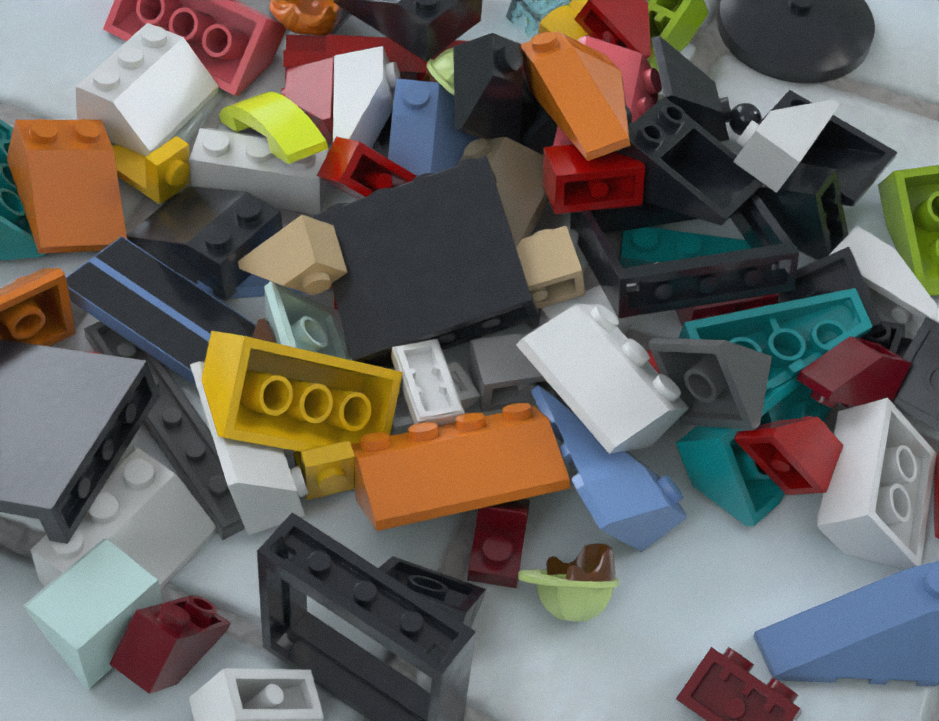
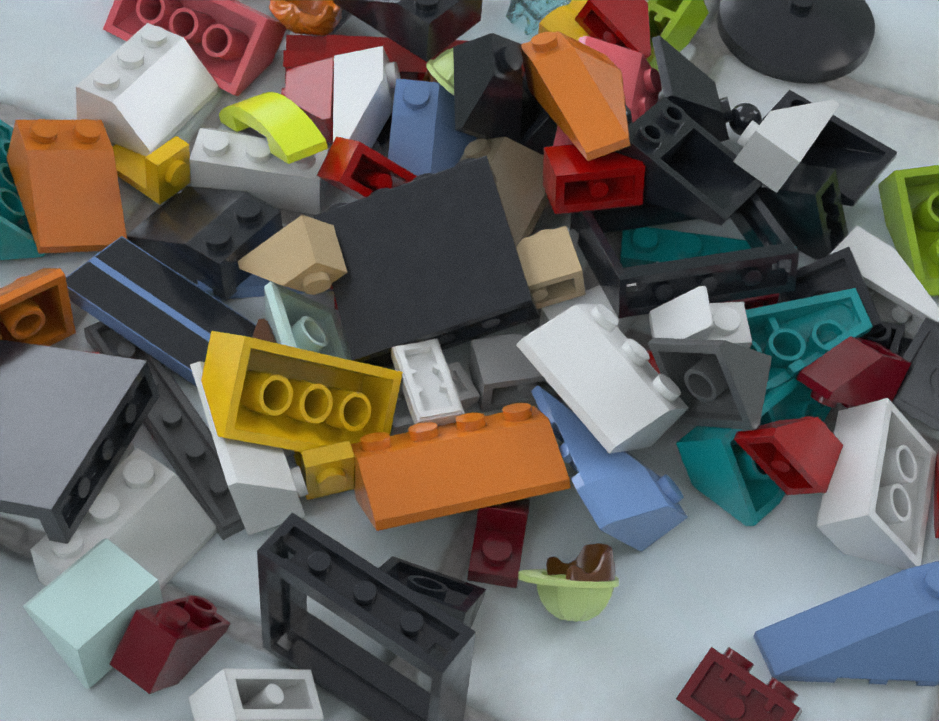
none -> white slope [648,286,752,348]

